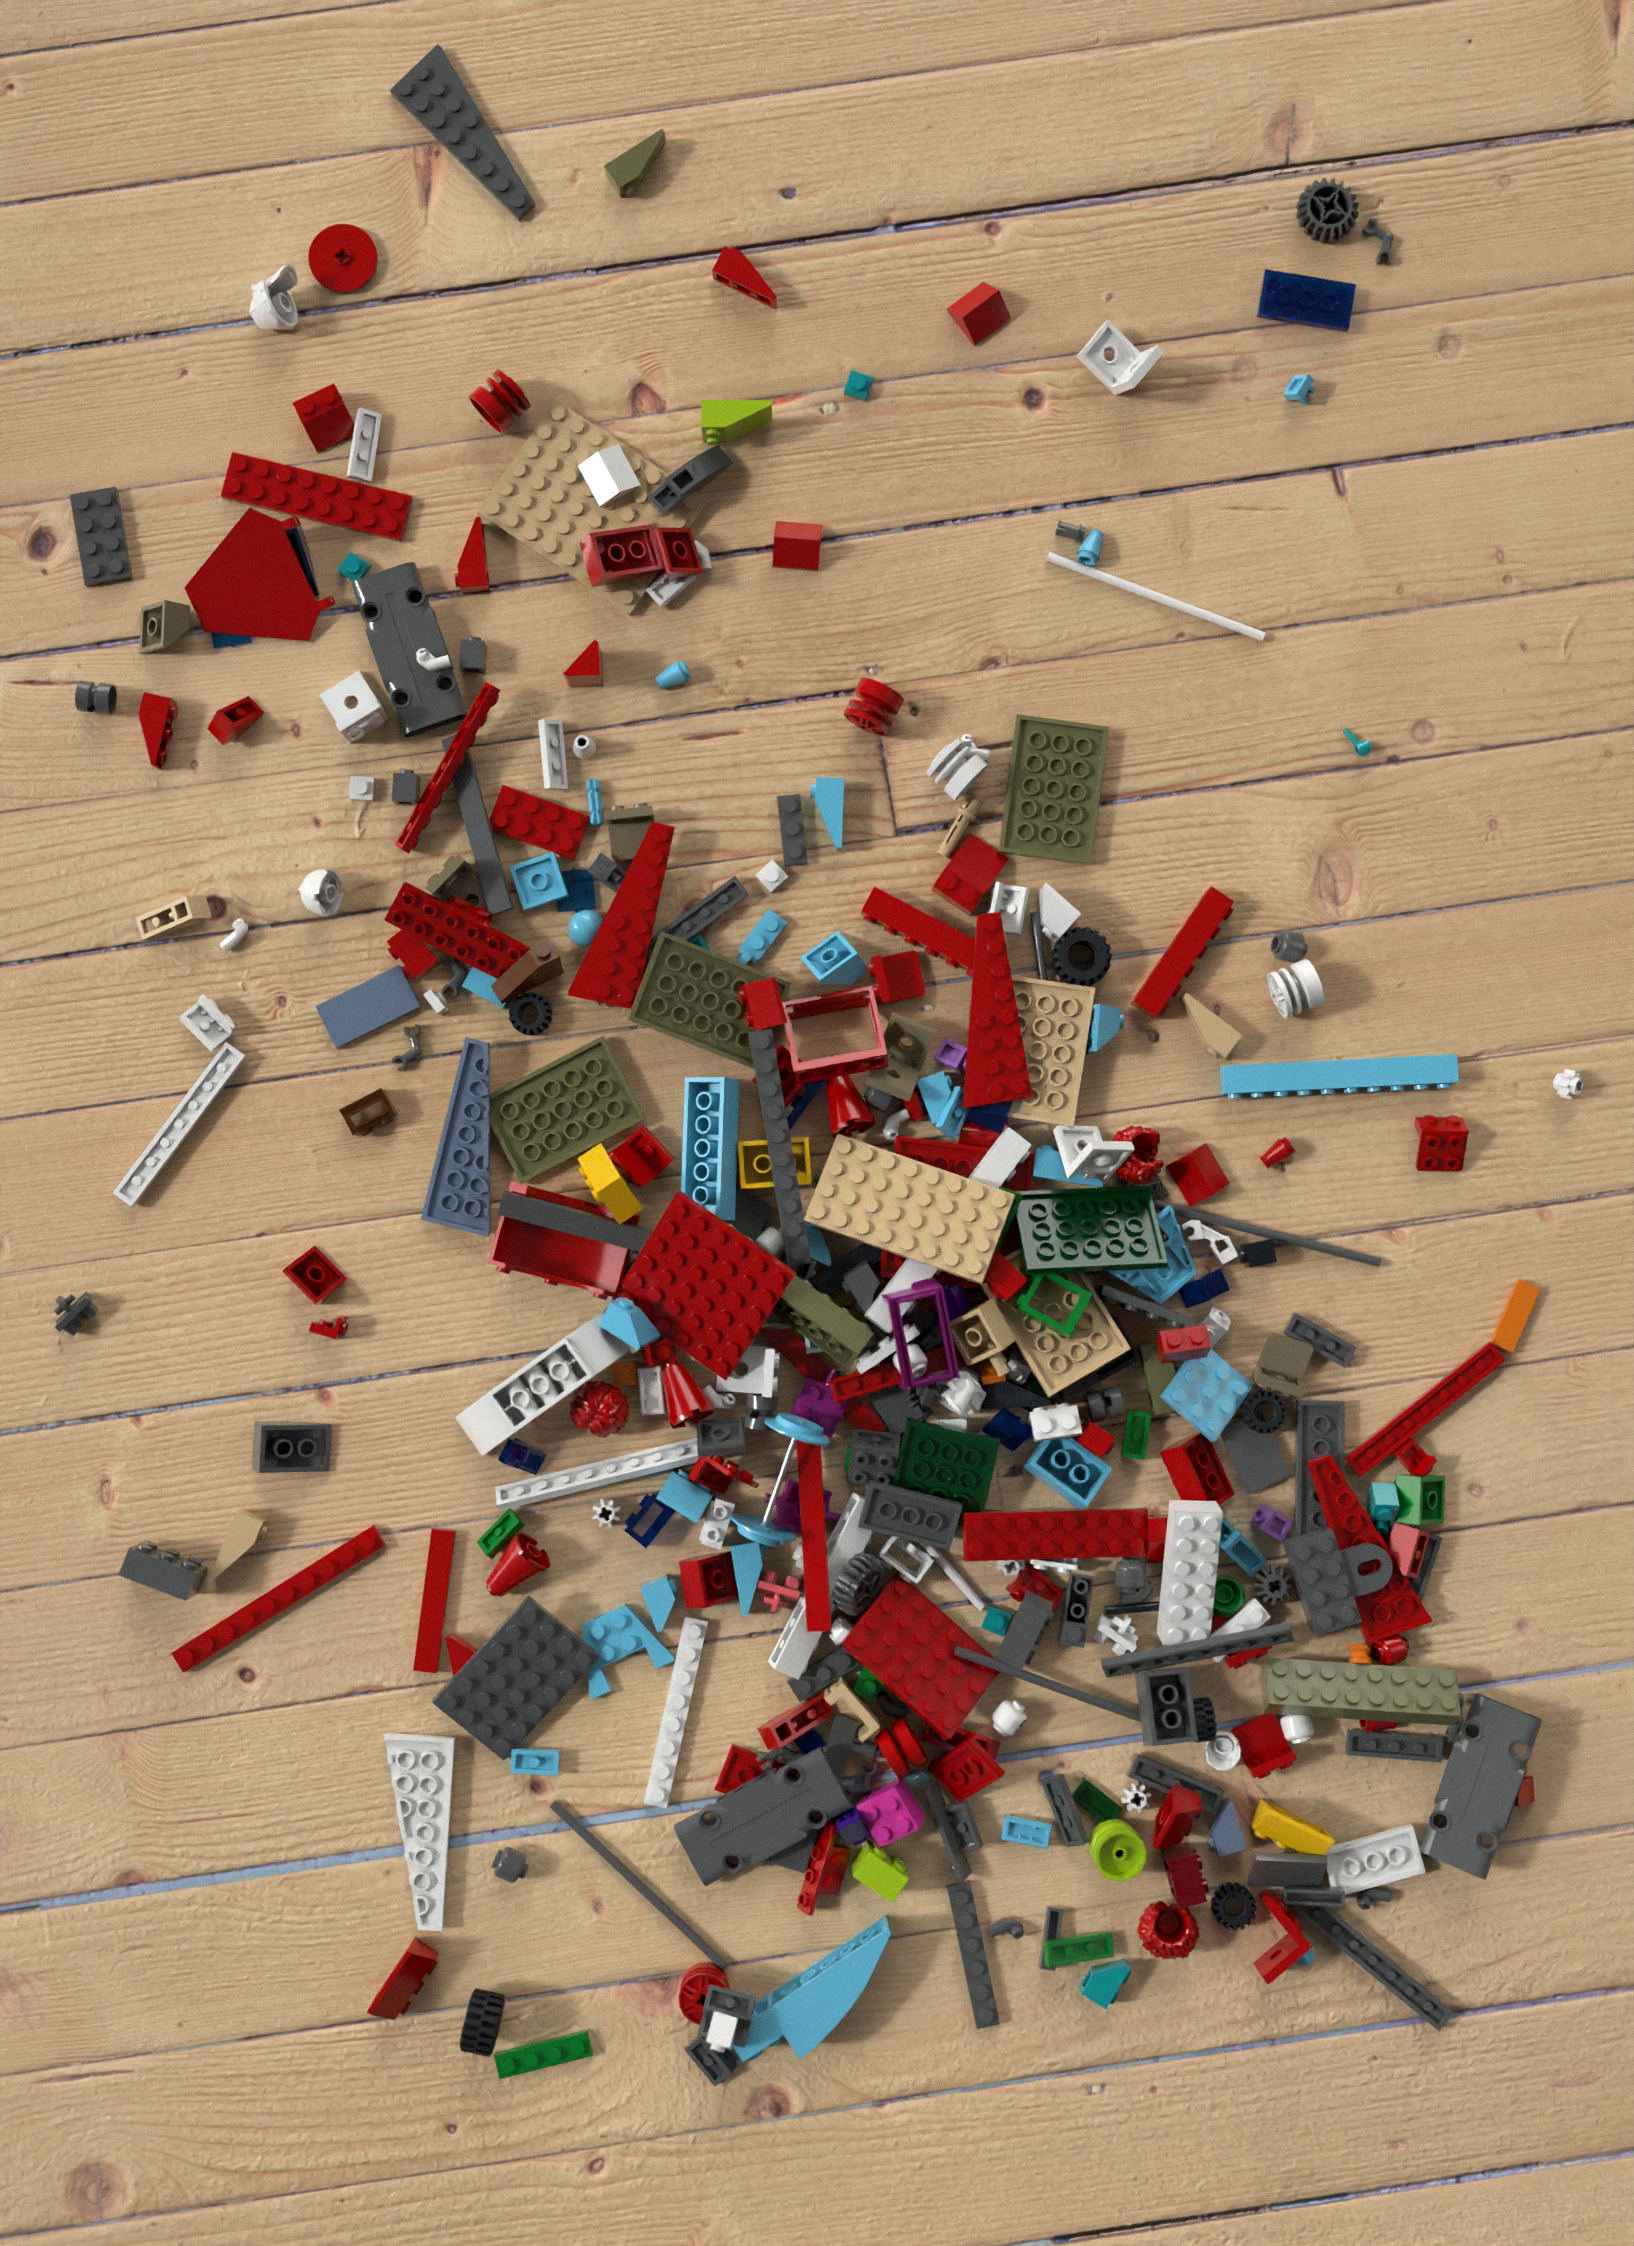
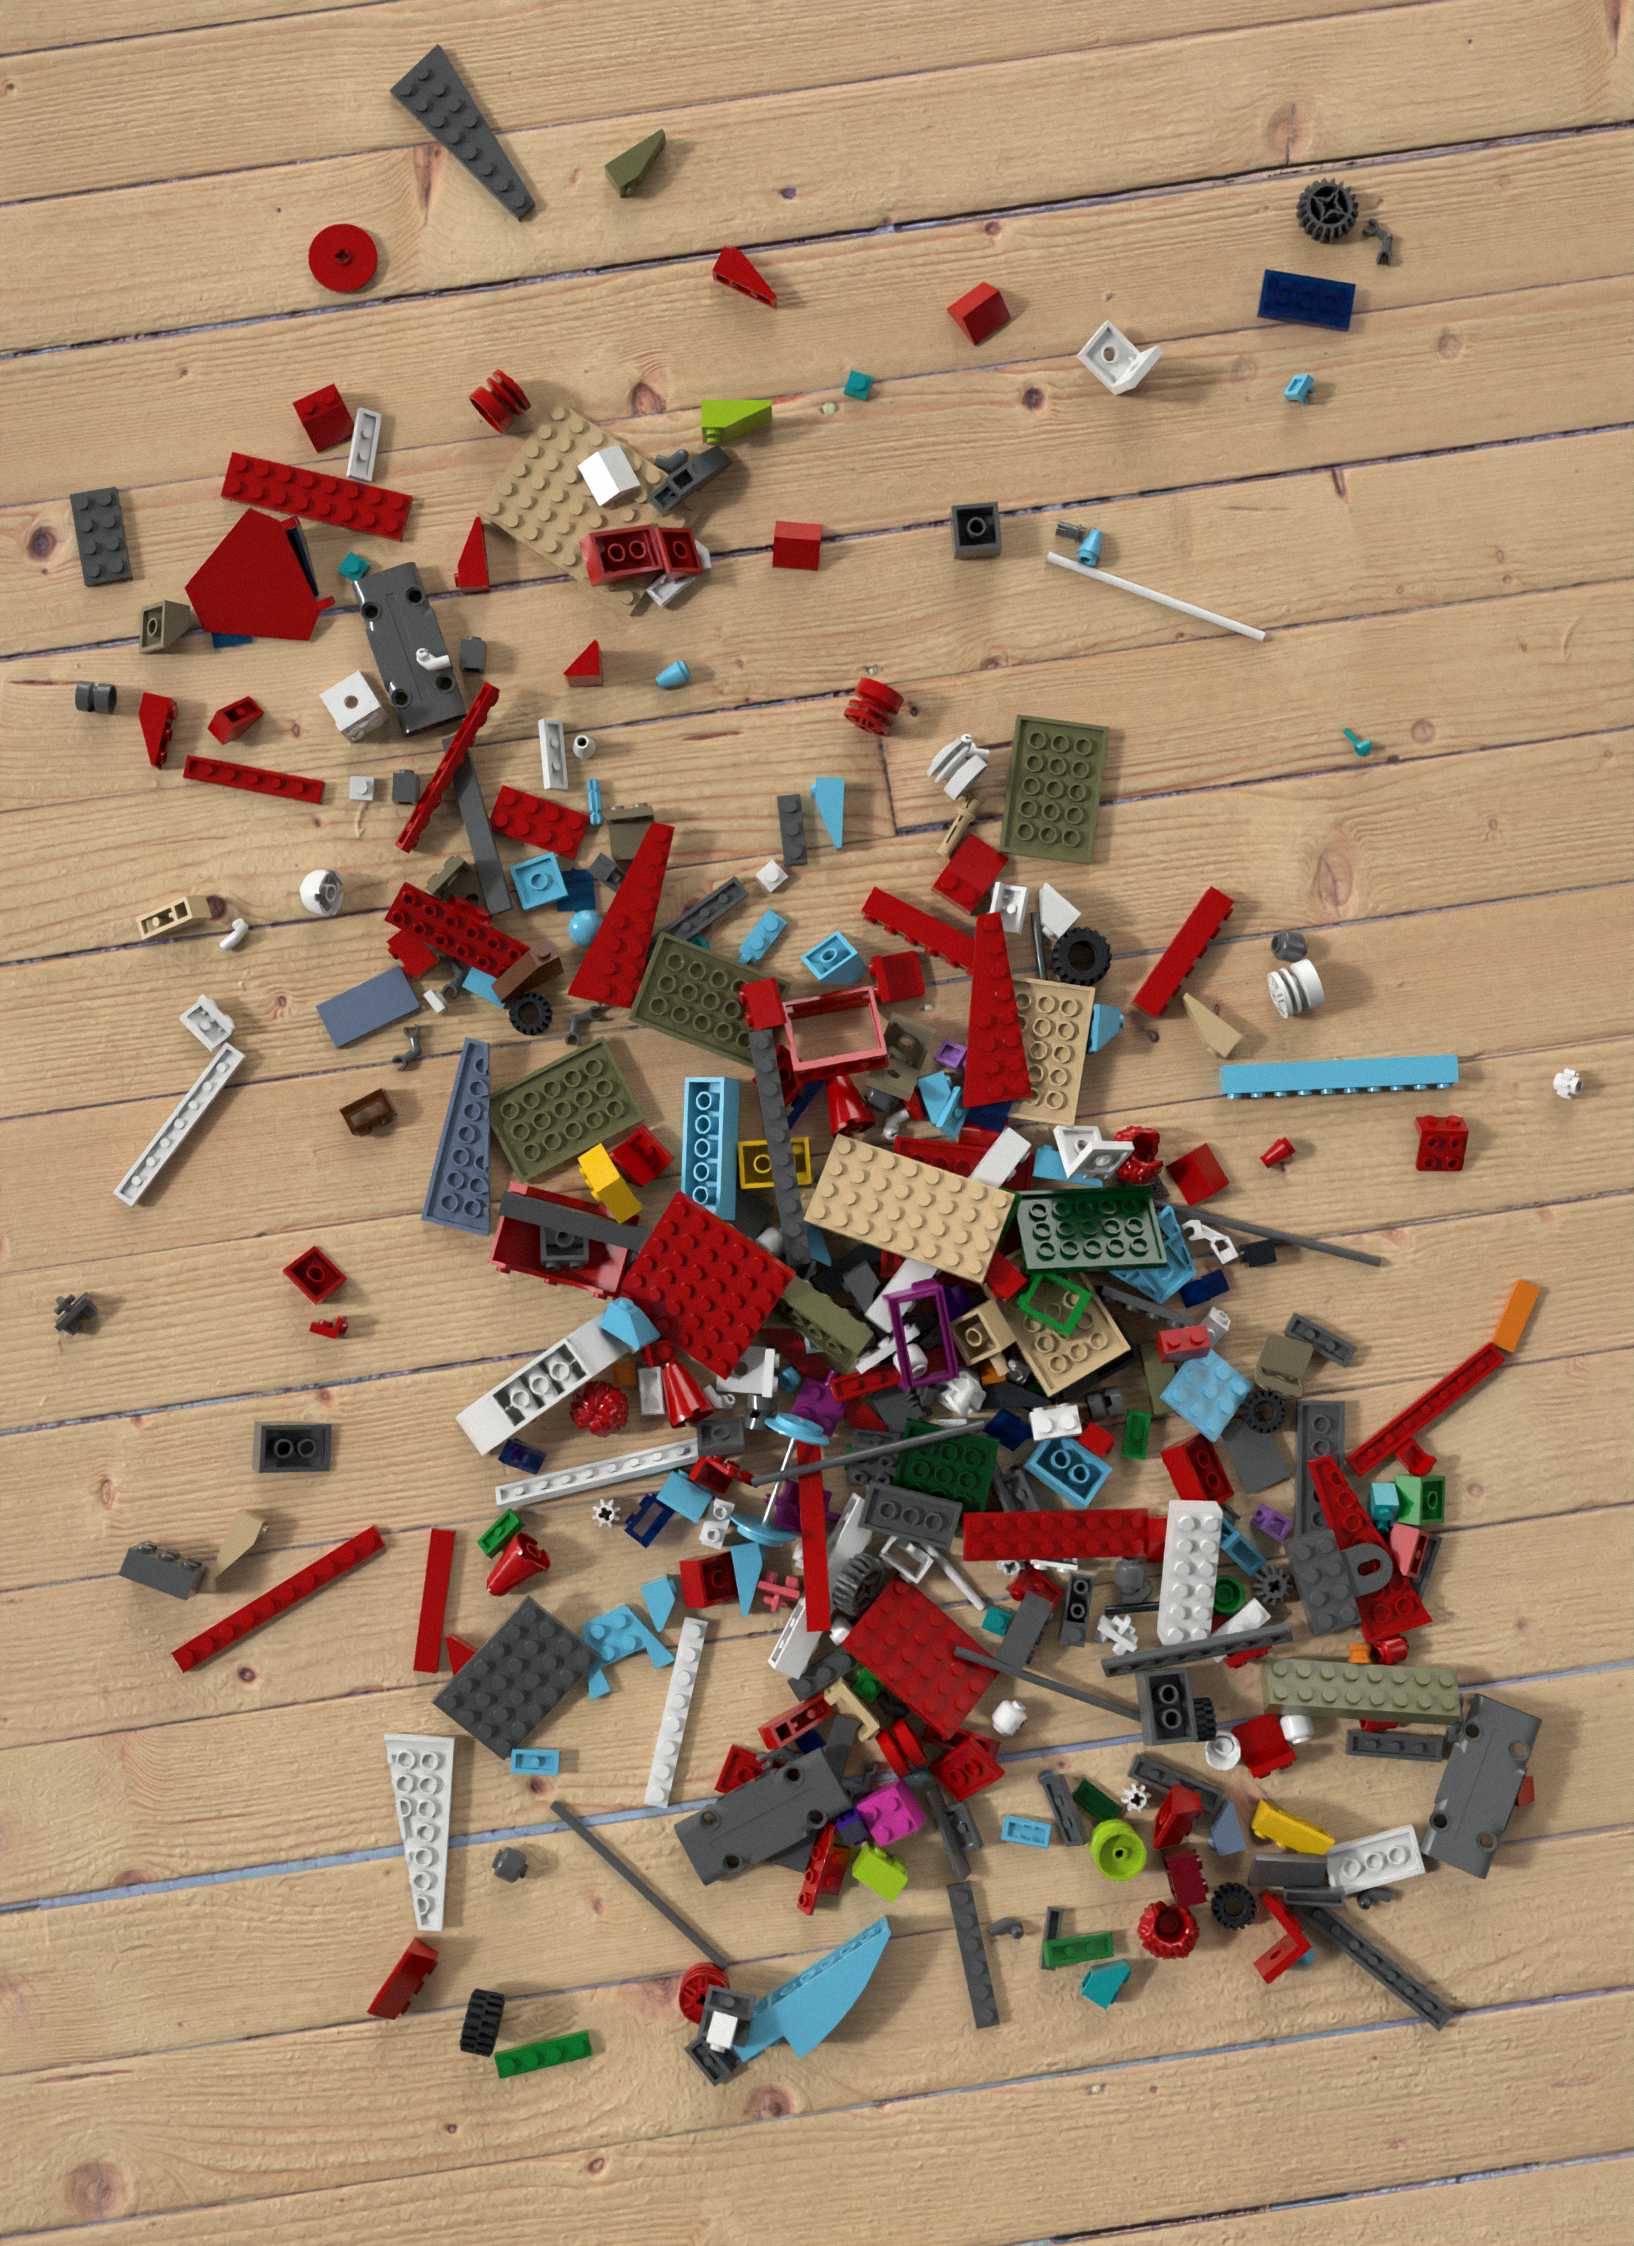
white head [249,265,298,330] -> none
dark grey pin [851,1736,881,1760] -> none
none -> red tile [183,755,326,805]
none -> dark grey plate [540,1226,589,1271]
none -> dark grey arm [565,1006,602,1046]
none -> dark grey arm [654,449,689,471]
none -> dark grey piece [751,1420,985,1487]
none -> medium azure tile [777,1366,801,1392]
none -> dark grey brick [950,502,1002,559]
none -> dark grey bracket [991,1460,1043,1511]
none -> dark grey bush [1222,1503,1241,1526]

